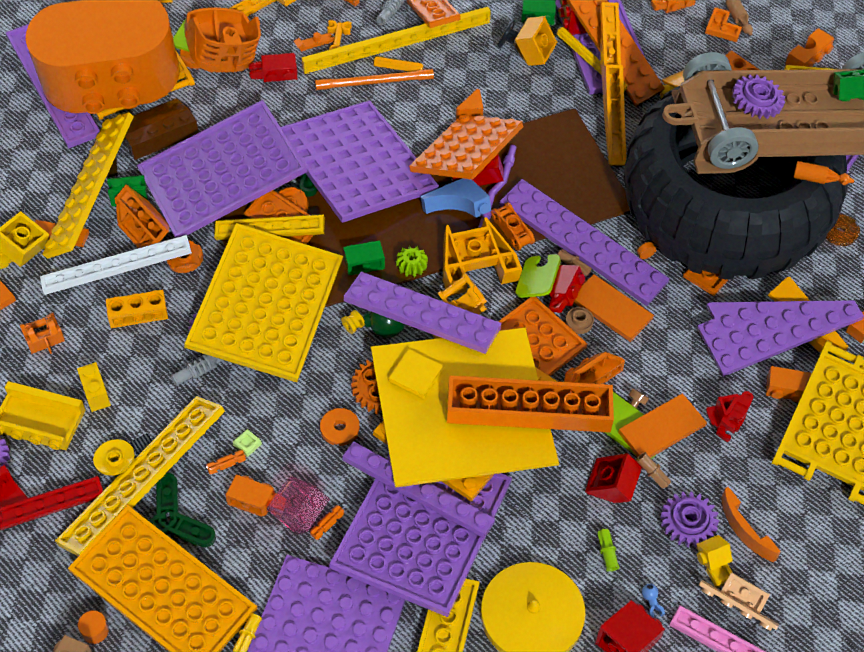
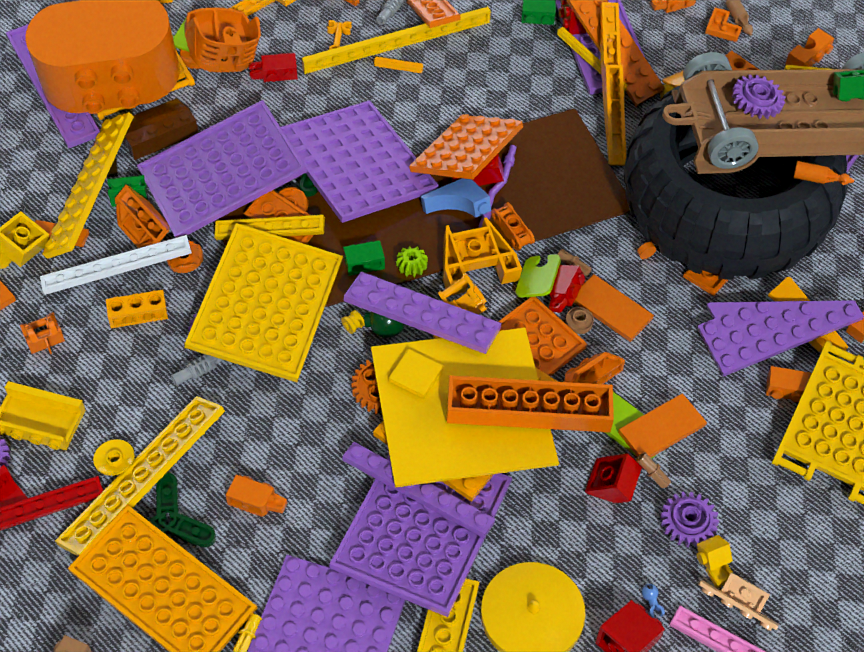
yellow brick [77,362,111,412] -> none
orange piece [78,611,109,644] -> none
sticker [130,433,152,454] -> none
orange axle [206,450,246,475] -> none
yellowish green tile [233,429,262,457] -> none
clear pink slope [266,476,330,535] -> none
orange piece [294,32,334,52] -> none
orange axle [310,505,344,540] -> none
orange piece [315,69,434,90] -> none
orange tile [320,408,360,446] -> none
orange slope [456,88,483,120] -> none
light orange piece [497,16,557,66] -> none
medium lavender plate [500,179,670,306] -> none
lime axle [597,529,620,572] -> none
medium nougat tile [629,388,649,408] -> none
red piece [706,391,753,442] -> none
orange slope [721,487,781,562] -> none
clear orange tile [826,214,860,246] -> none

